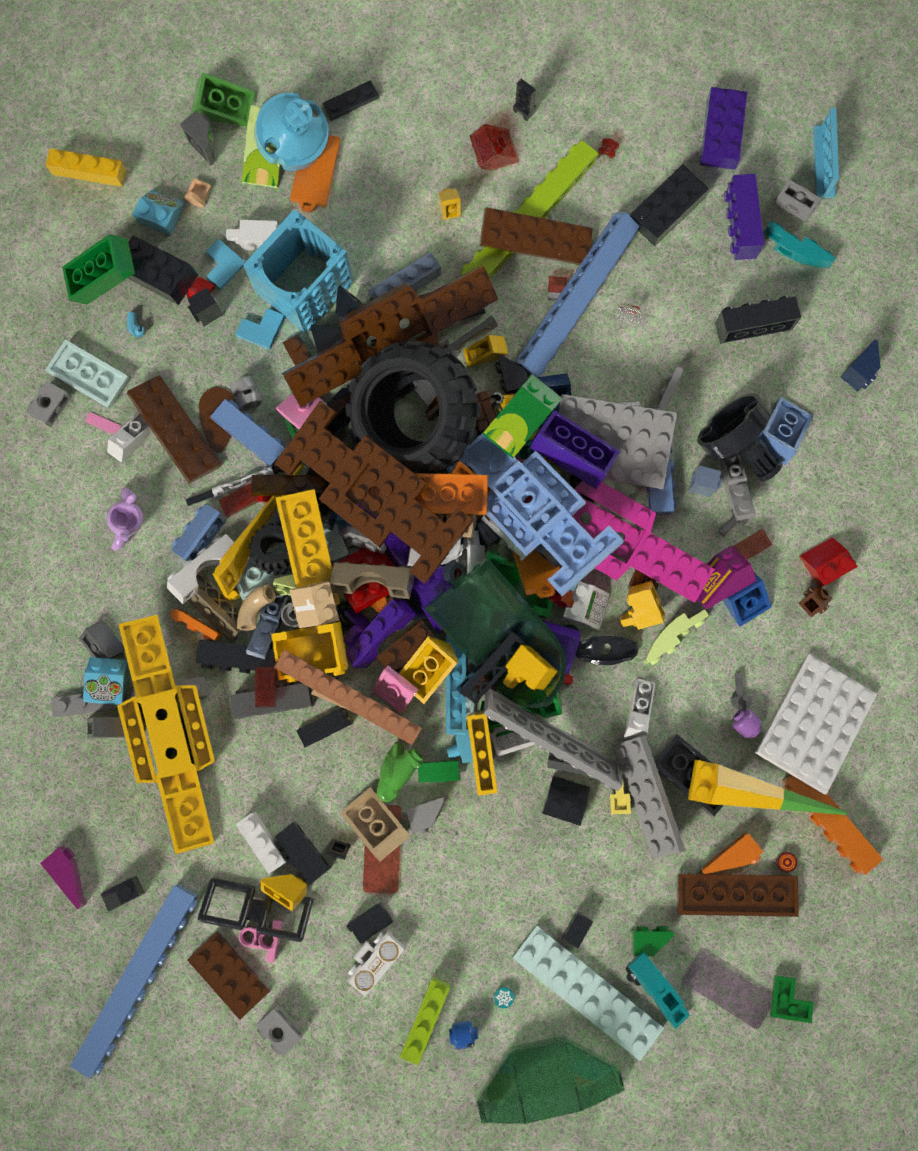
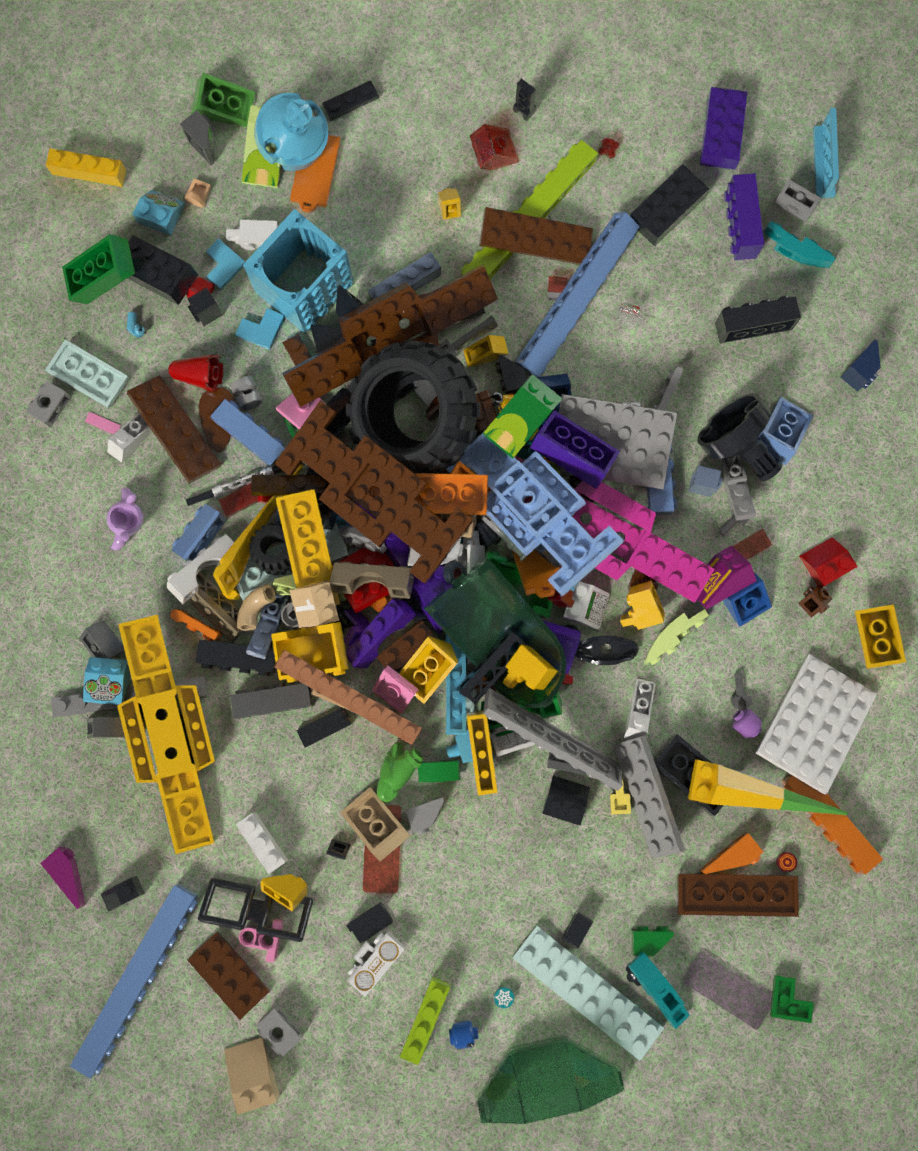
clear red plate [255,667,276,708] -> none
black brick [275,821,331,884] -> none
none -> red cone [168,354,224,392]
none -> tan slope [224,1037,280,1115]
none -> yellow slope [854,604,906,669]

